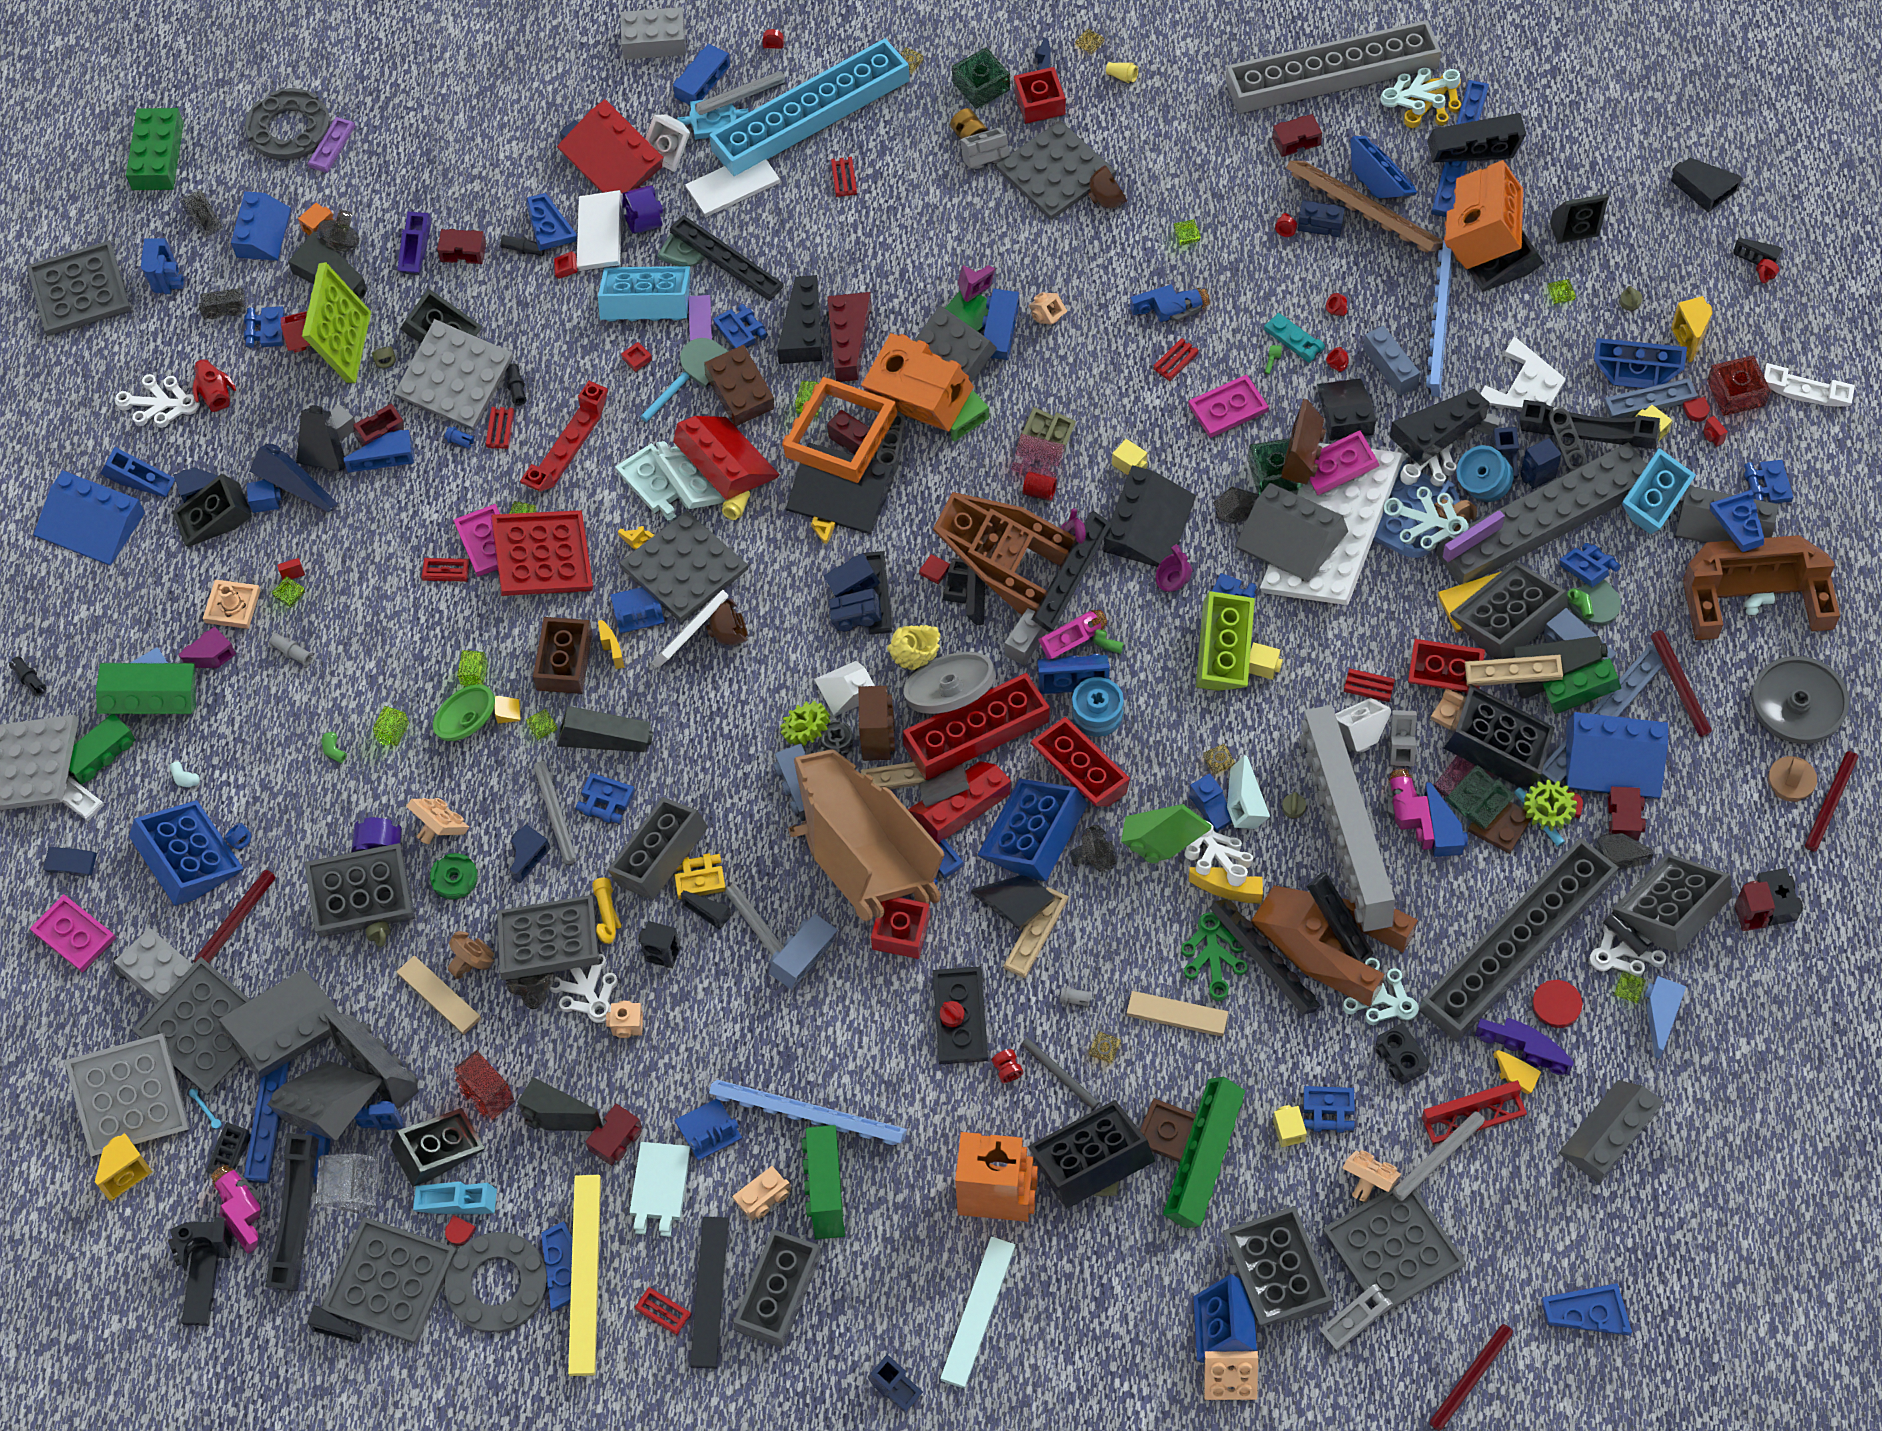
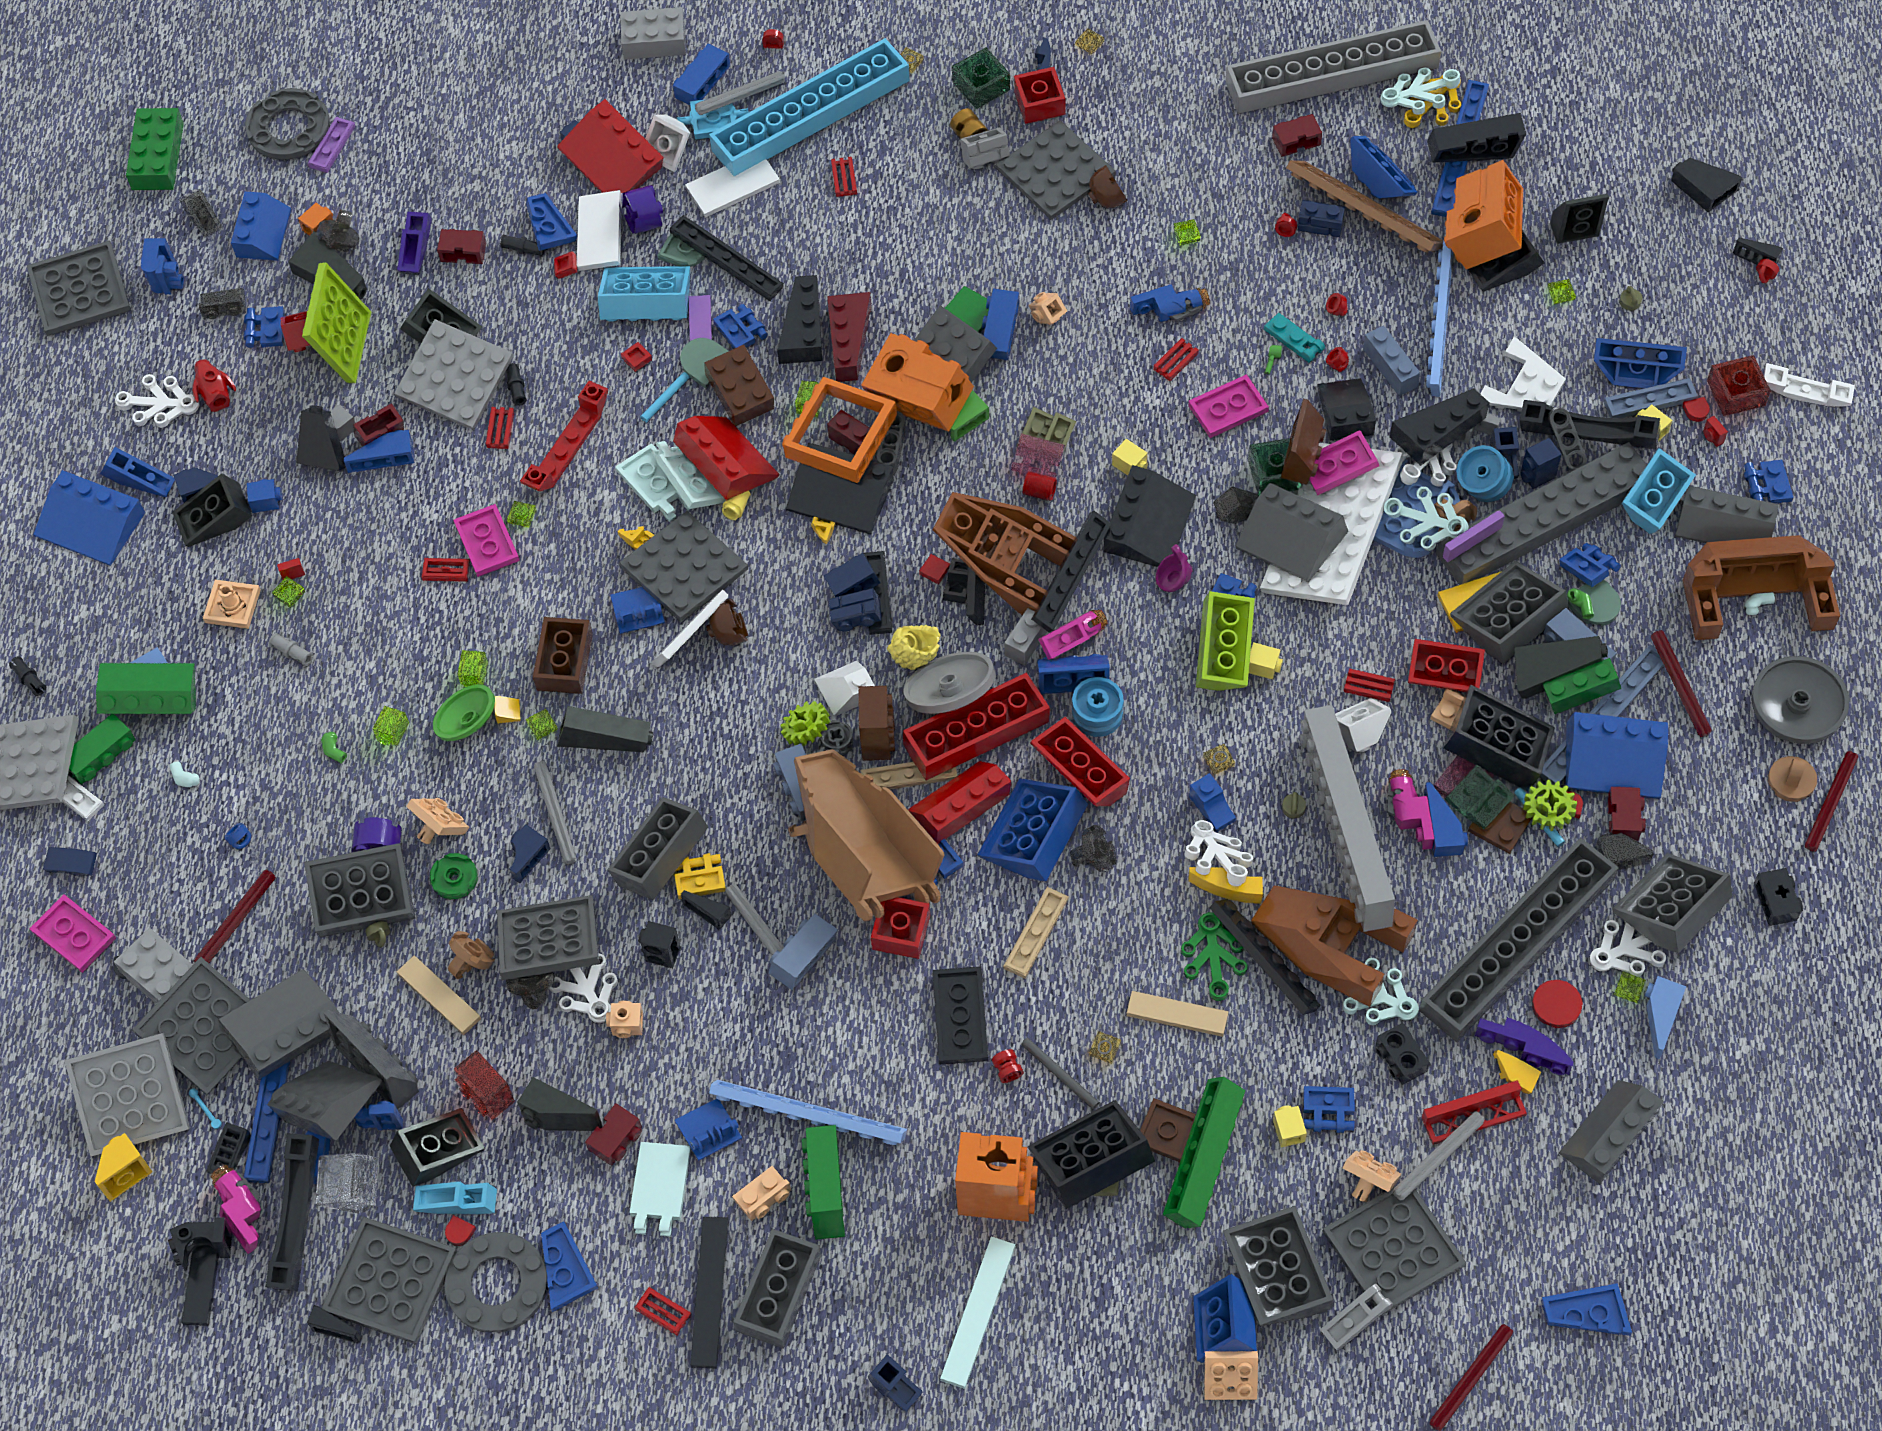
blue slope [129,800,244,906] -> none
magenta slope [178,626,236,668] -> none
dark blue wedge [249,444,338,512] -> none
olive tile [371,346,396,368] -> none
blue pin [444,426,475,449] -> none
red plate [491,510,593,596] -> none
light yellow tile [568,1175,601,1376] -> none
blue plate [576,773,635,824] -> none
yellow plant [592,877,622,944] -> none
yellow slope [598,620,625,669] -> none
dark grey tile [919,765,969,807] -> none
red tile [940,1001,964,1027] -> none
magenta slope [958,265,995,302] -> none
black slope [971,875,1055,931] -> none
magenta plant [1060,508,1086,544] -> none
light grey pin [1060,986,1091,1007] -> none
bright green arm [1092,629,1124,654] -> none
light yellow cone [1106,62,1138,83] -> none
bright green slope [1121,804,1212,863] -> none
light aqua slope [1227,755,1270,829] -> none
black tile [1306,872,1374,963] -> none
light grey brick [1389,710,1417,766] -> none
tan tile [1465,655,1563,687] -> none
black pin [1603,912,1650,957] -> none
yellow slope [1671,296,1713,362] -> none
blue wing [1710,490,1764,552] -> none
dark red brick [1734,881,1775,931] -> none

